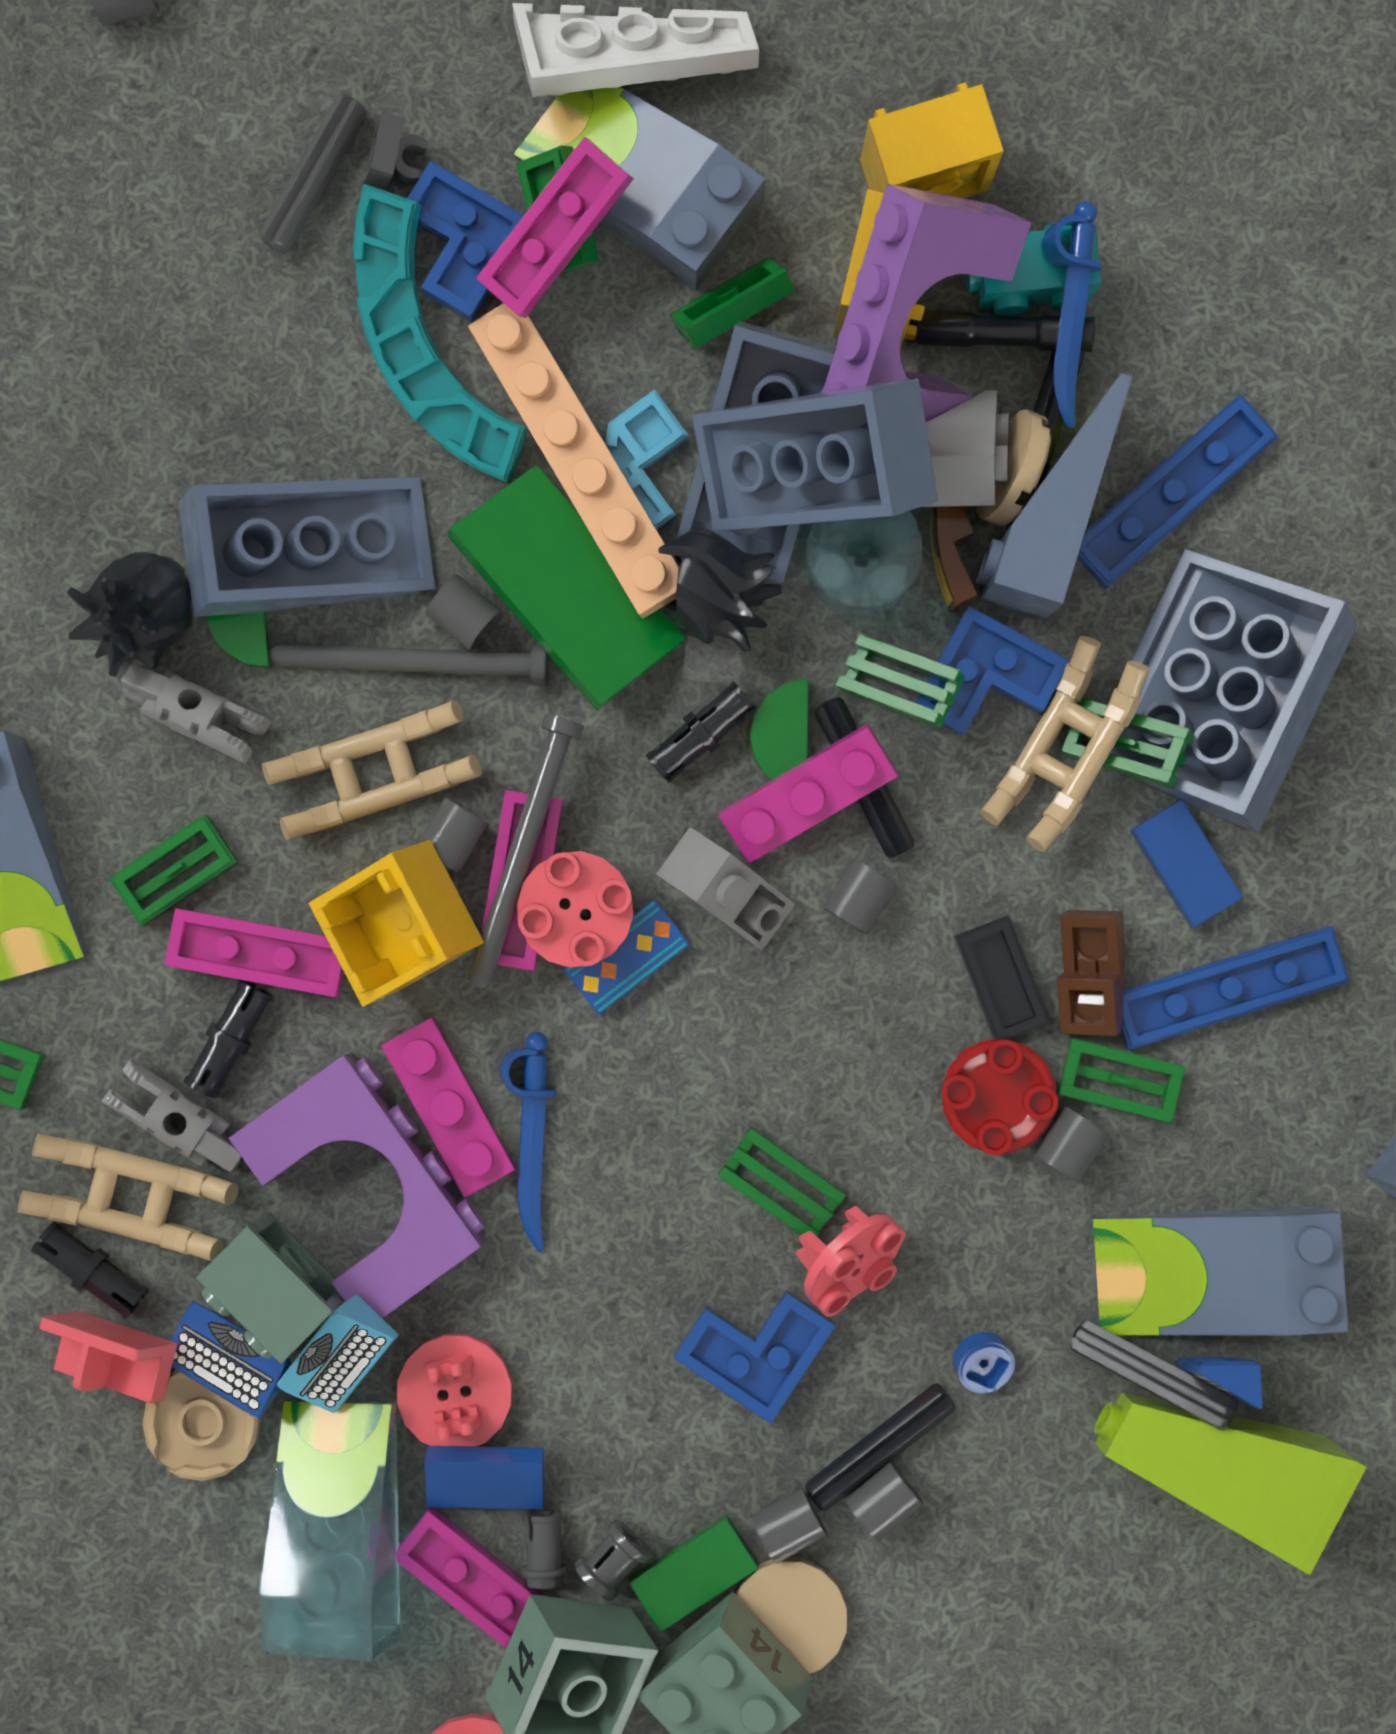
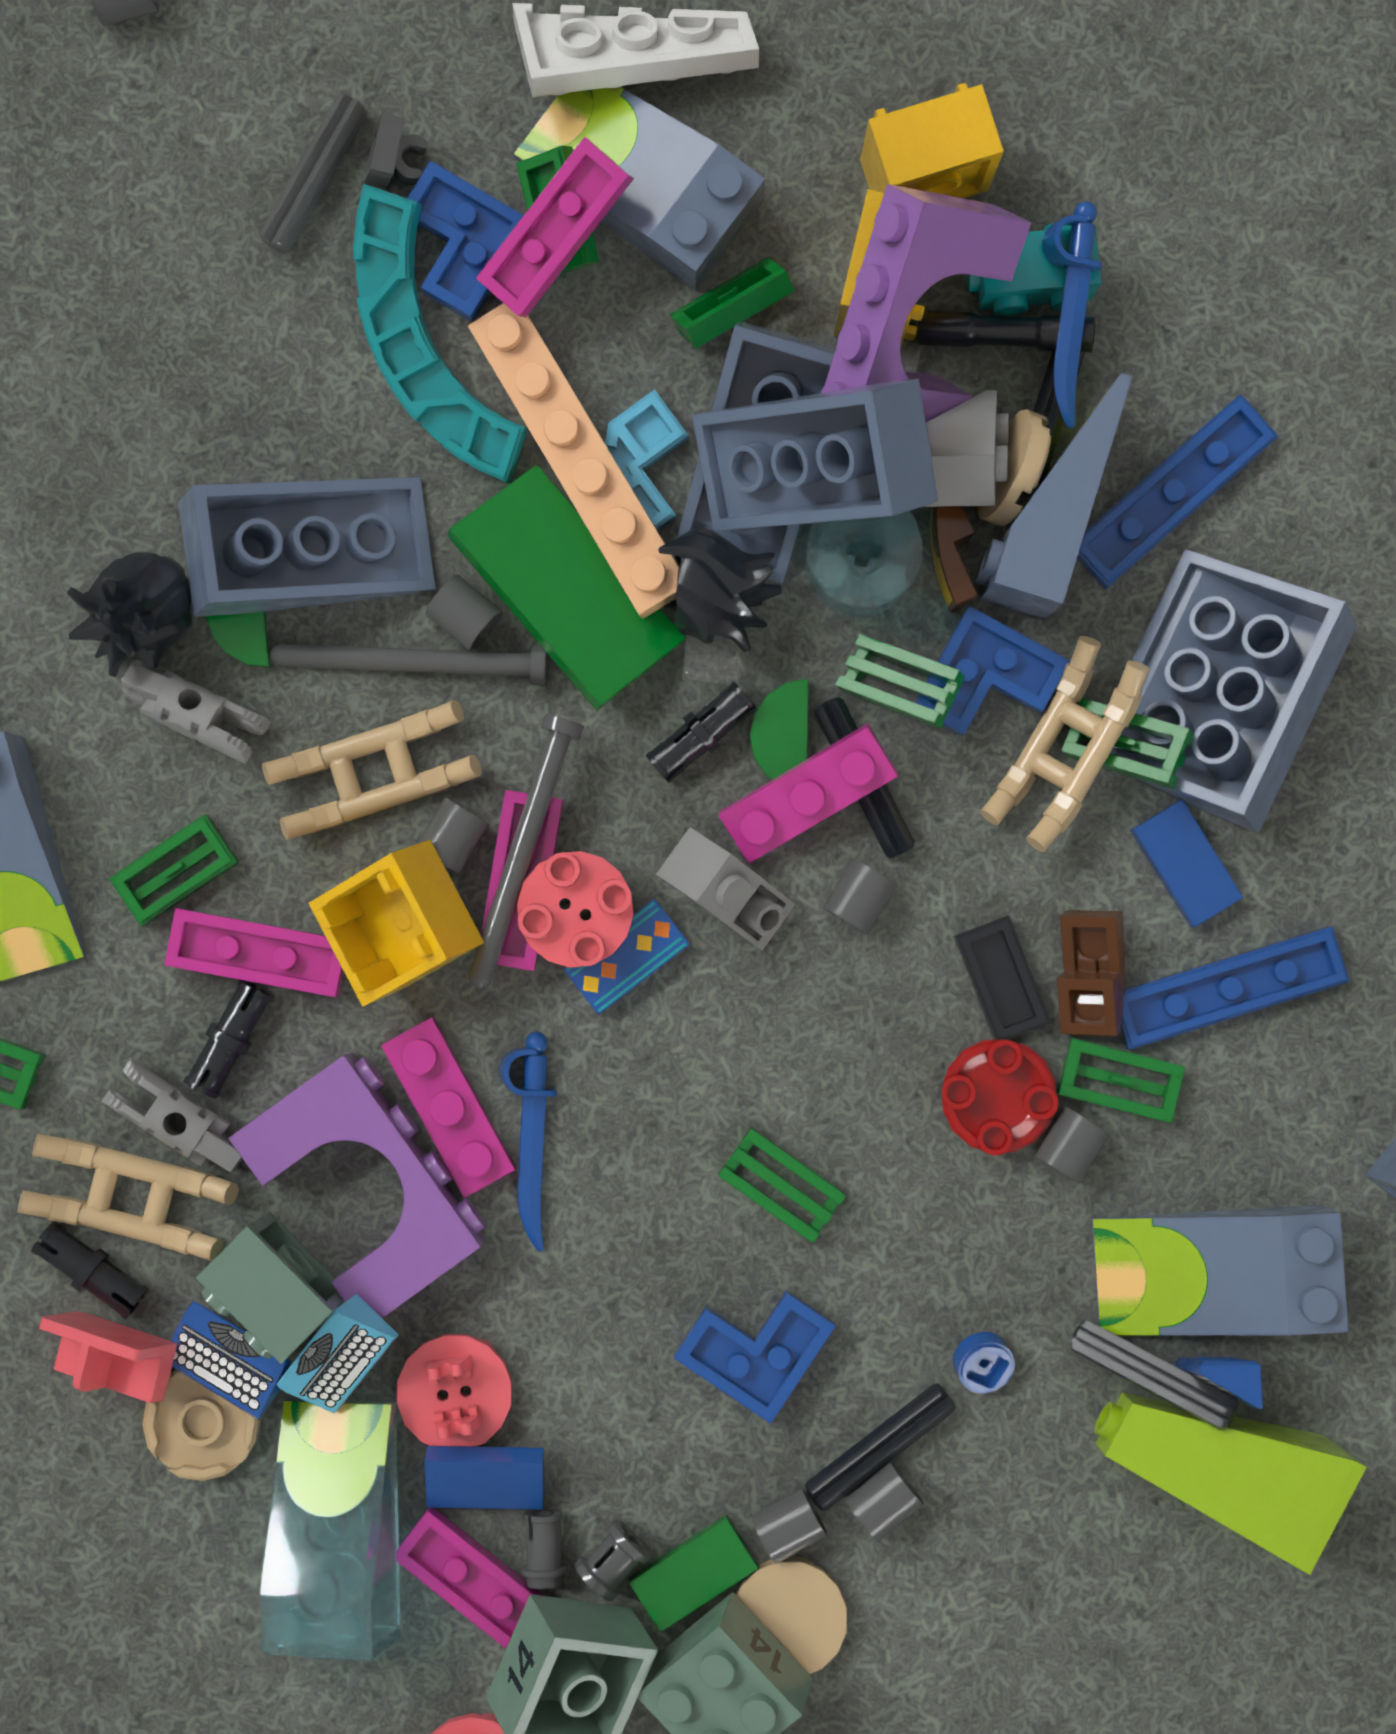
coral plate [796,1206,906,1317] -> none

